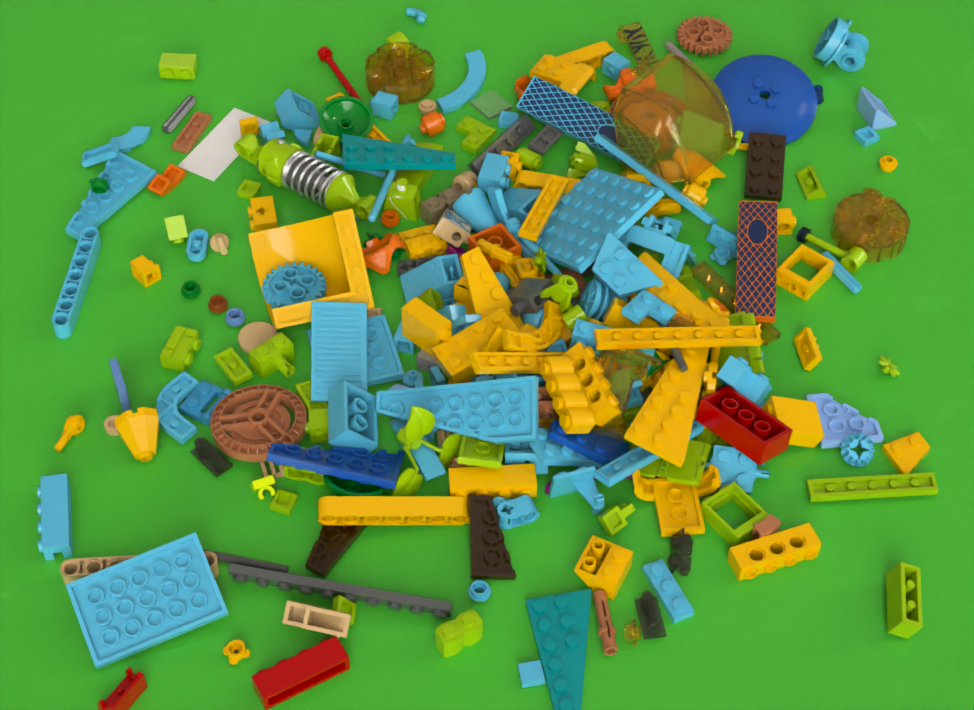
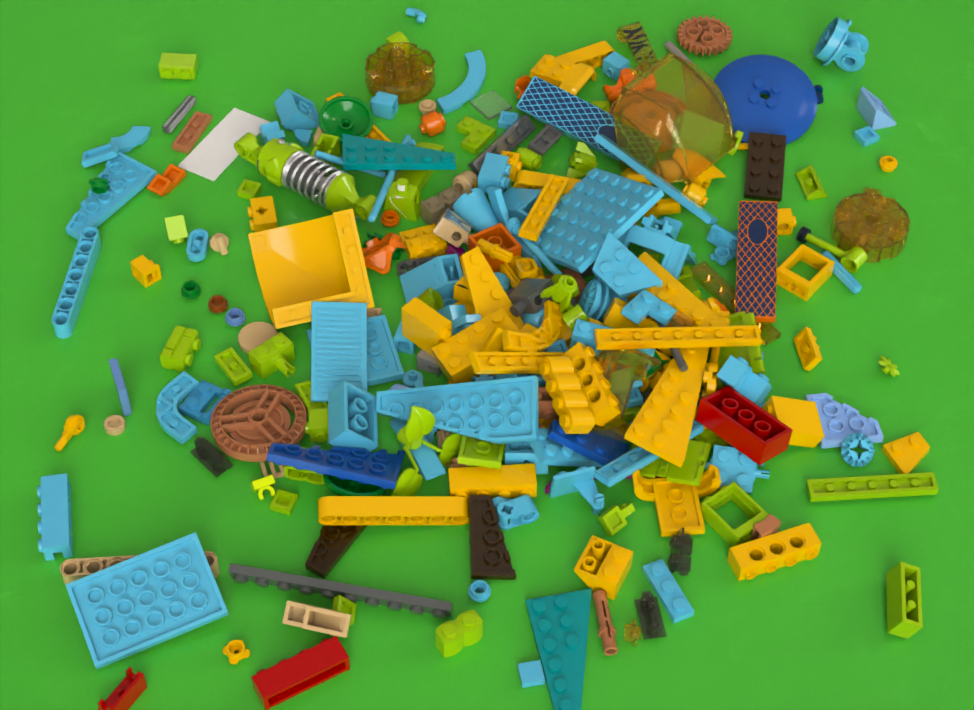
yellow cone [114,407,160,462] -> none
dark grey bar [203,549,288,573] -> none
yellow tile [239,116,260,137] -> none
medium azure gear [262,262,327,309] -> none
red piece [317,46,361,100] -> none
medium azure tile [430,365,445,386] -> none
lime plant [533,247,548,273] -> none

